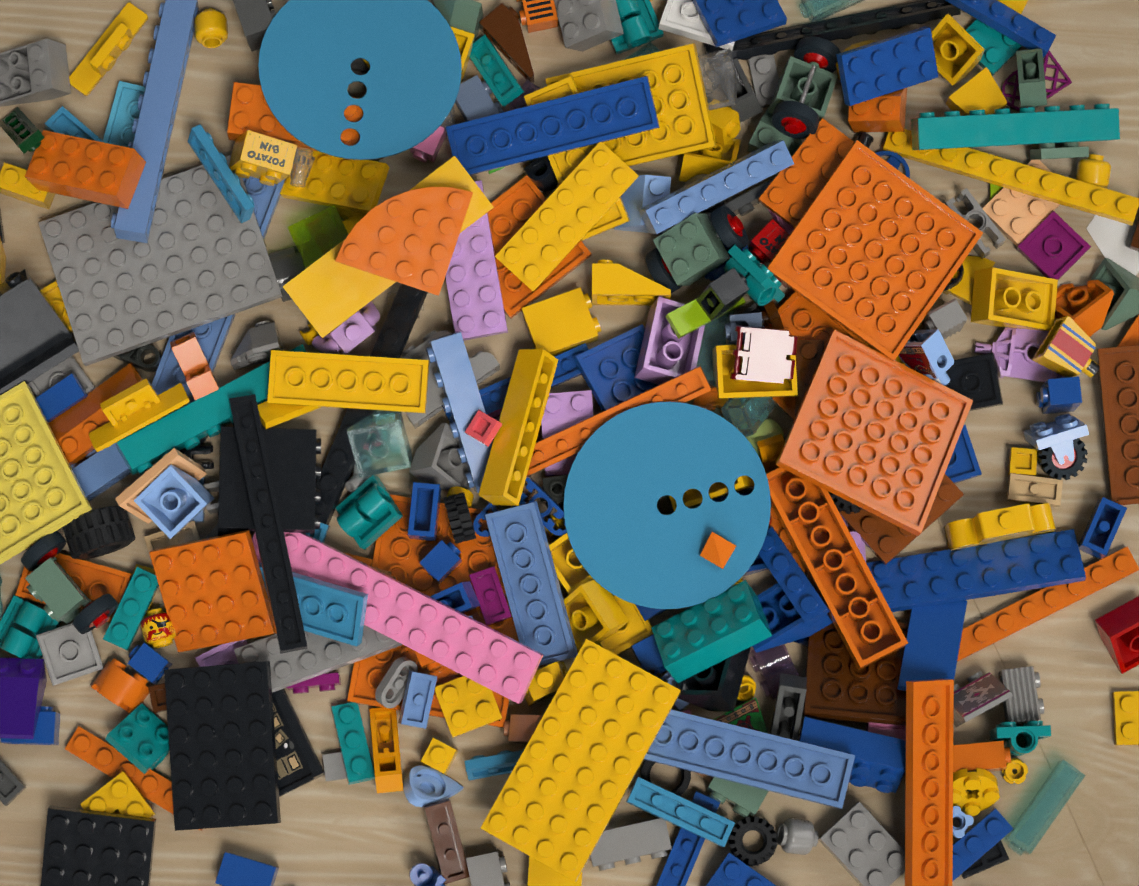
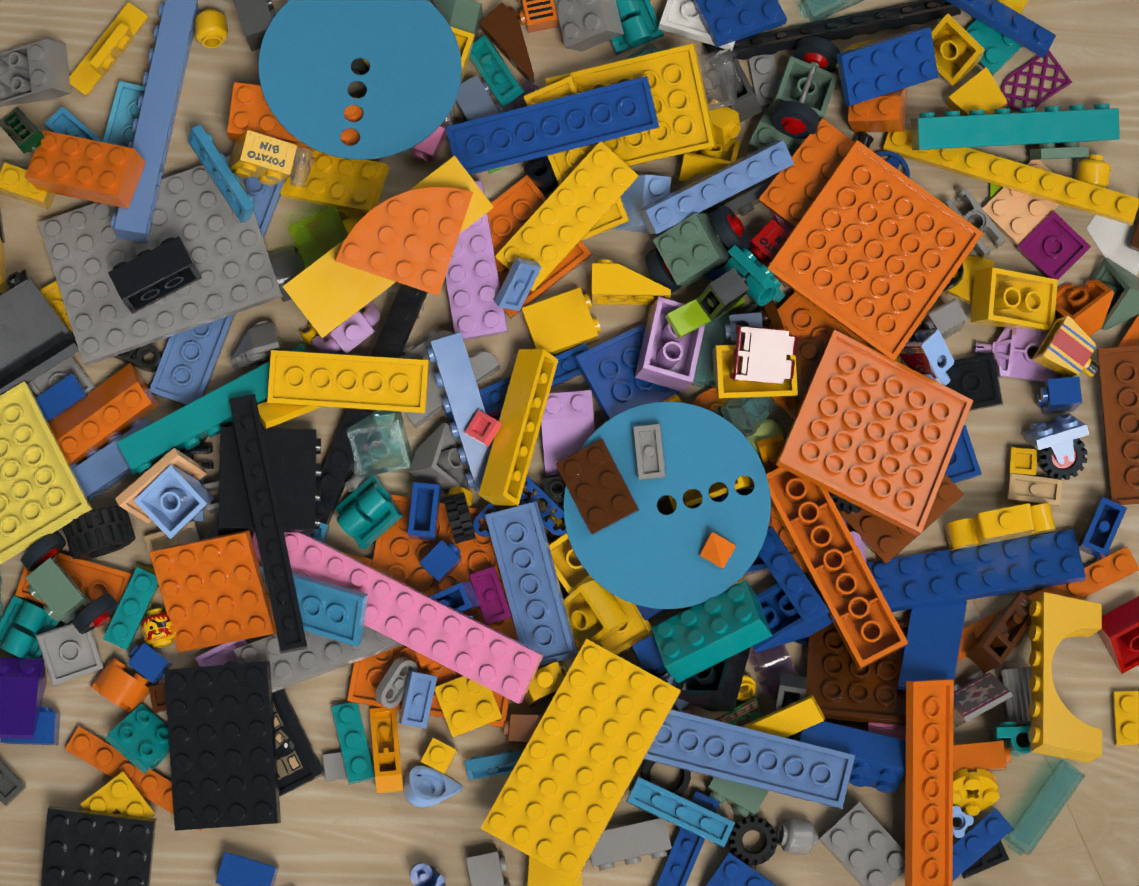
yellow bracket [89,378,190,452] -> none
brick [170,332,219,400] -> none
magenta plate [286,673,341,694] -> none
reddish brown plate [423,799,470,884] -> none
orange plate [527,365,712,476] -> none
yellow plate [1001,758,1028,784] -> none
sand green brick [1016,48,1047,108] -> none
none -> black brick [108,236,202,314]
none -> medium blue plate [494,257,542,311]
none -> reddish brown plate [556,439,640,535]
none -> light grey plate [633,424,666,481]
none -> yellow tile [741,695,825,738]
none -> reddish brown slope [966,592,1032,673]
none -> yellow arch [1028,592,1102,763]

